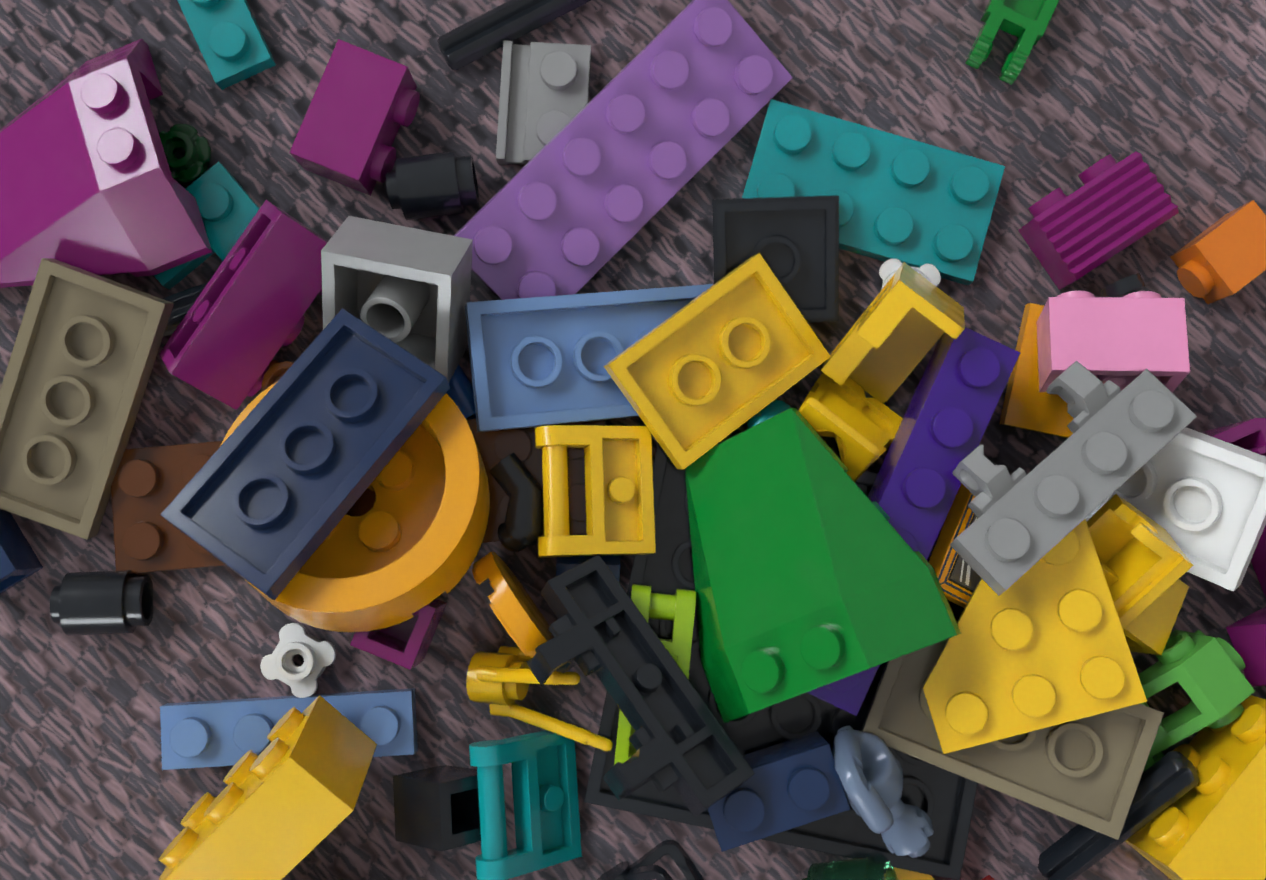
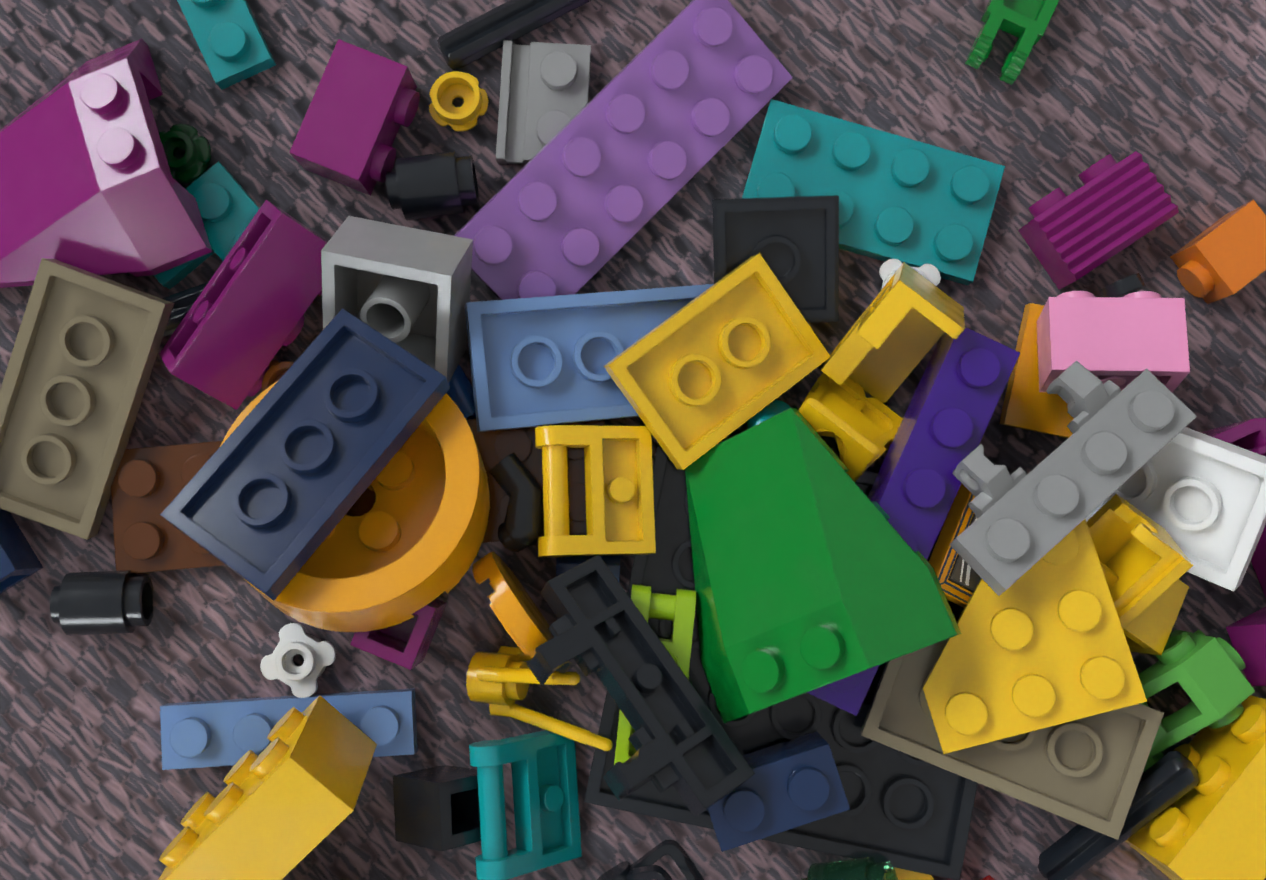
sand blue piece [831,726,934,858] -> none
none -> yellow plate [429,71,489,132]

